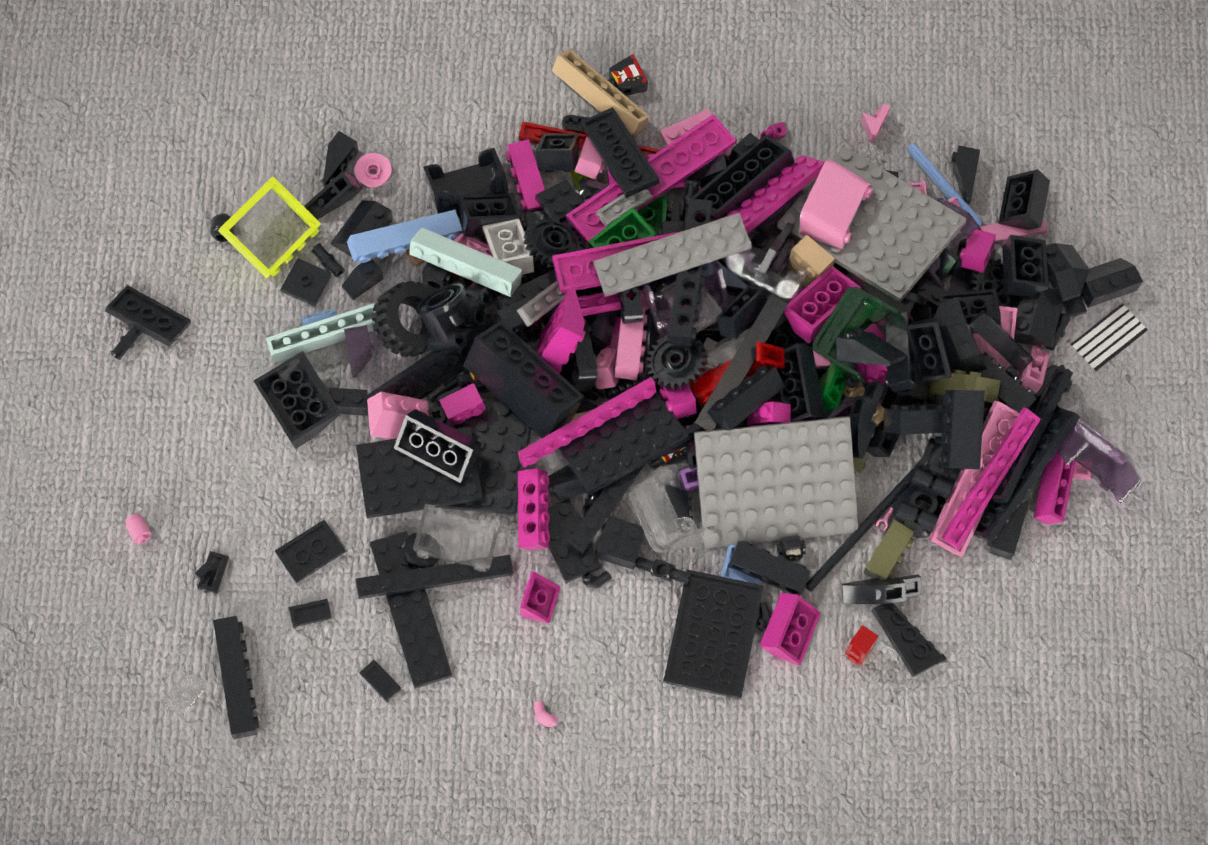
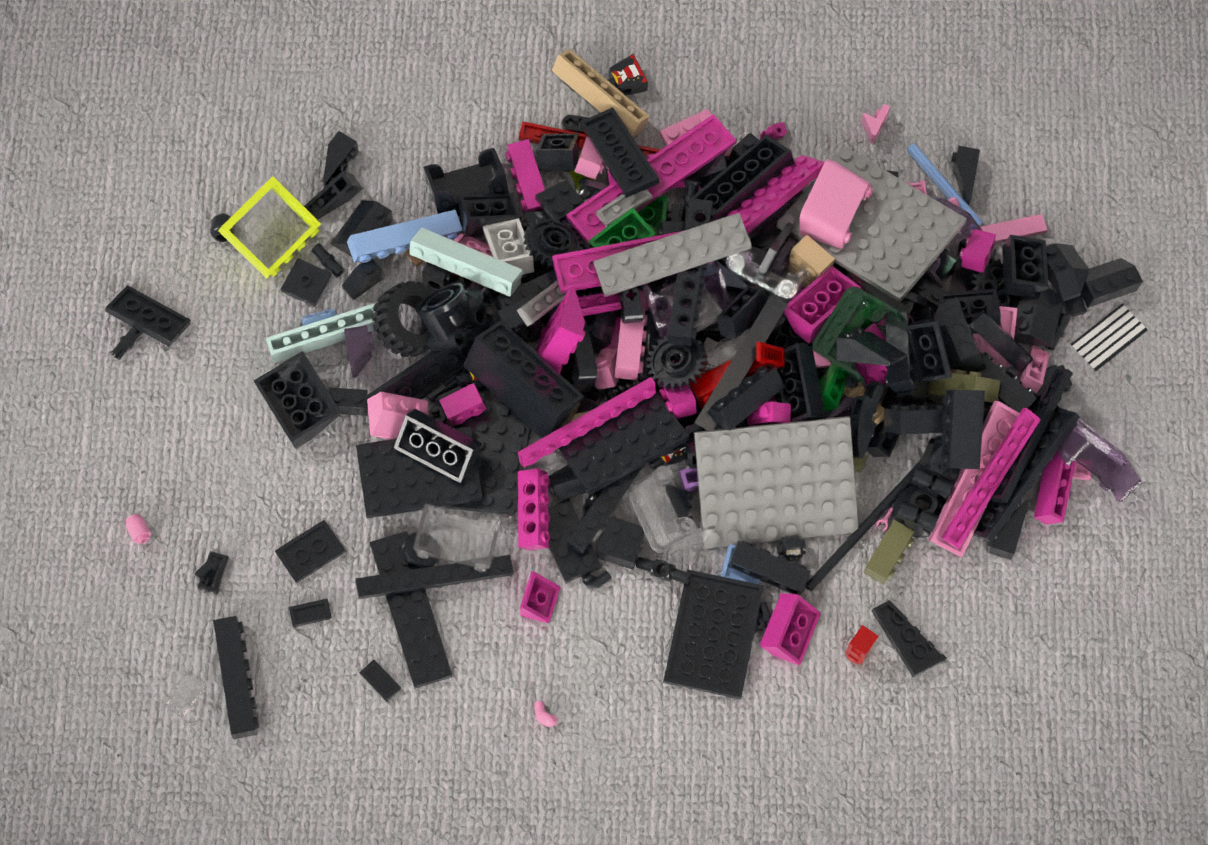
bright pink dish [354,153,392,187] -> none
black slope [841,574,922,604] -> none
black slope [998,169,1050,230] -> none

